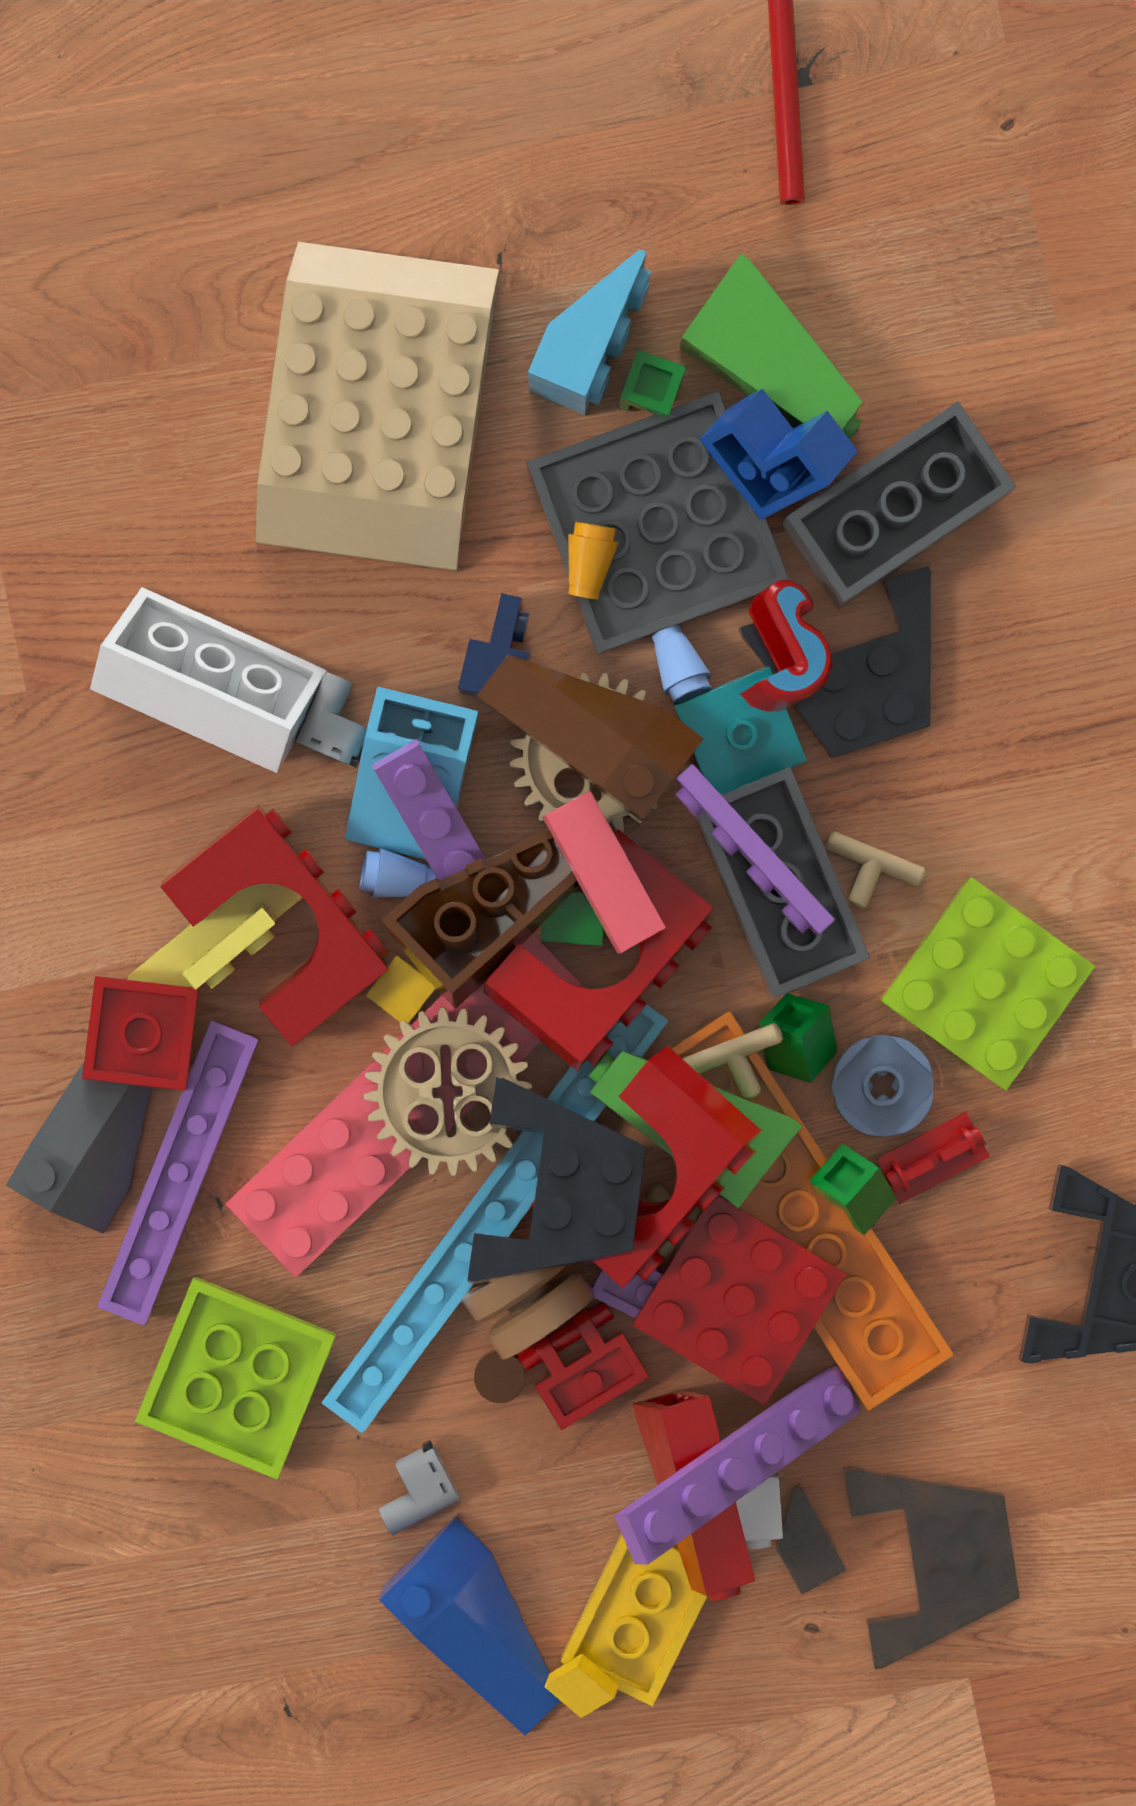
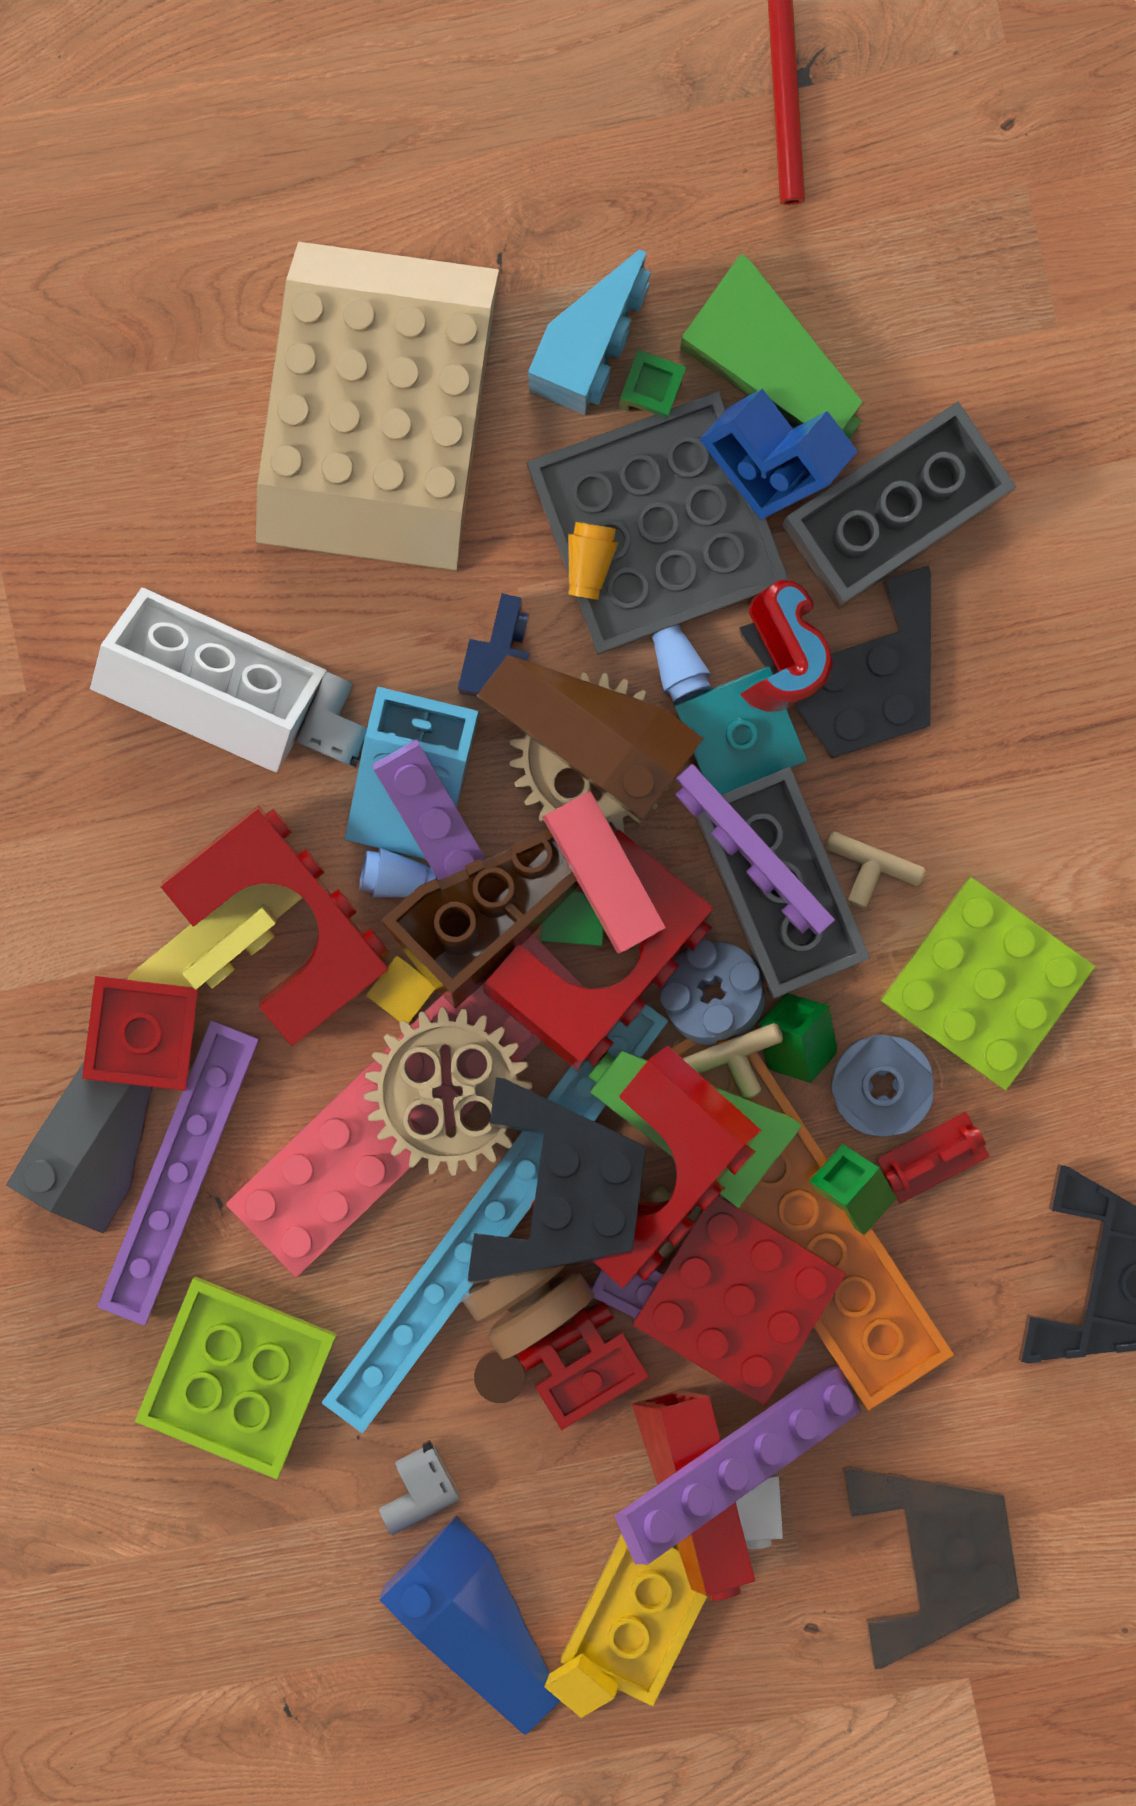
clear smoke tile [776,1483,846,1594] -> none
none -> sand blue plate [660,940,765,1045]

